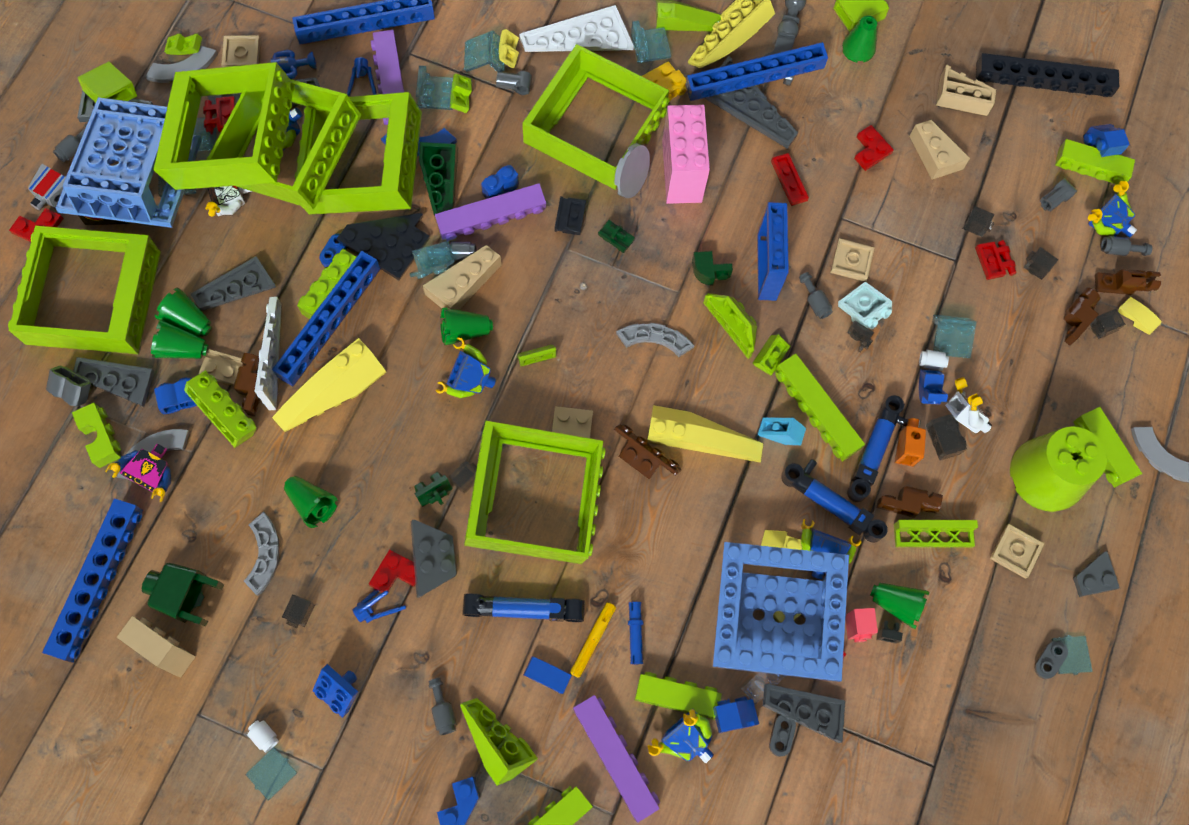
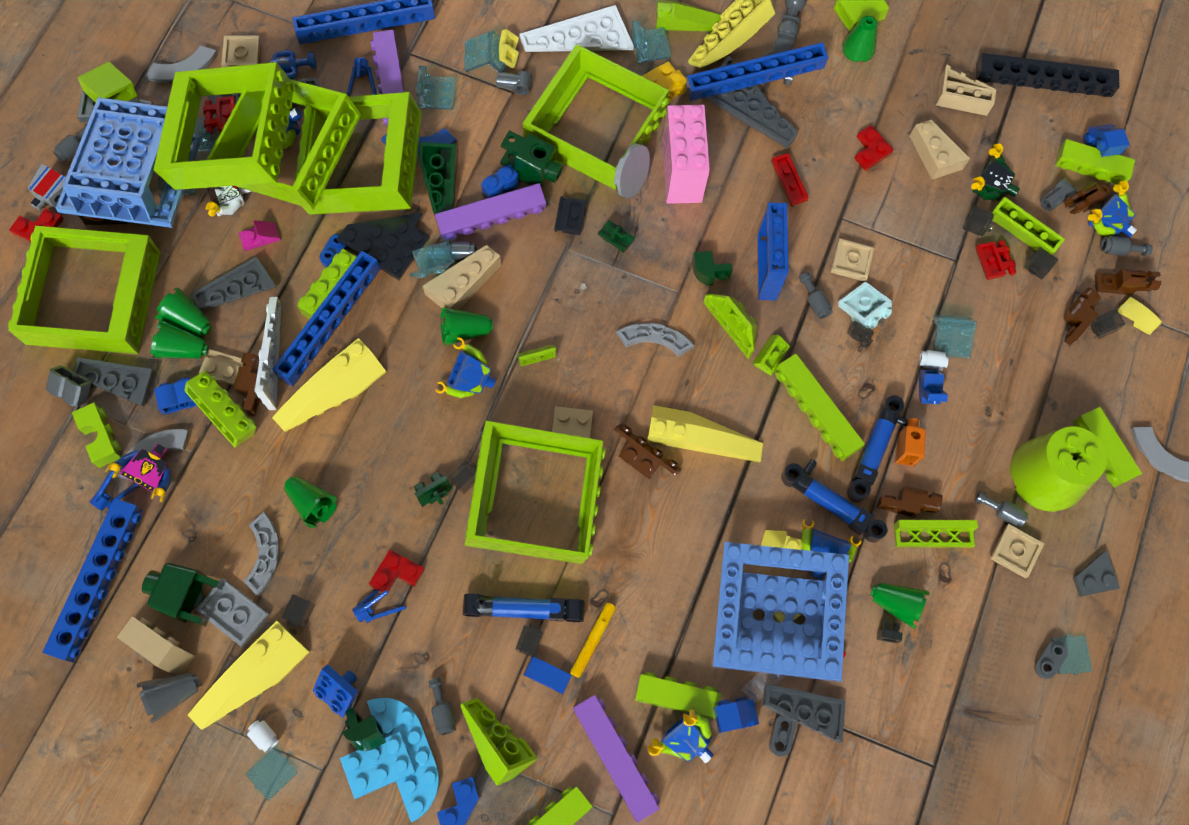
lime slope [164,33,202,55] -> none
dark grey wing [410,520,456,598] -> none
lime slope [450,73,472,113] -> none
blue pin [628,602,644,665] -> none
medium azure slope [758,418,806,446] -> none
coral piece [845,608,878,643] -> none
clear smoke brick [926,414,967,460] -> none
white torso [945,377,992,433] -> none
none -> blue plant [89,470,139,511]
none -> dark grey cone [137,672,201,723]
none -> light yellow wedge [188,621,310,730]
none -> light grey tile [195,578,270,647]
none -> dark pink slope [239,220,281,251]
none -> medium azure plate [340,698,439,822]
none -> dark green brick [342,707,386,751]
none -> dark green piece [500,130,564,187]
none -> clear smoke brick [515,624,544,657]
none -> torso [971,144,1020,201]
none -> dark grey piece [975,491,1029,527]
none -> lime brick [989,197,1065,259]
none -> reddish brown plate [1064,180,1114,214]

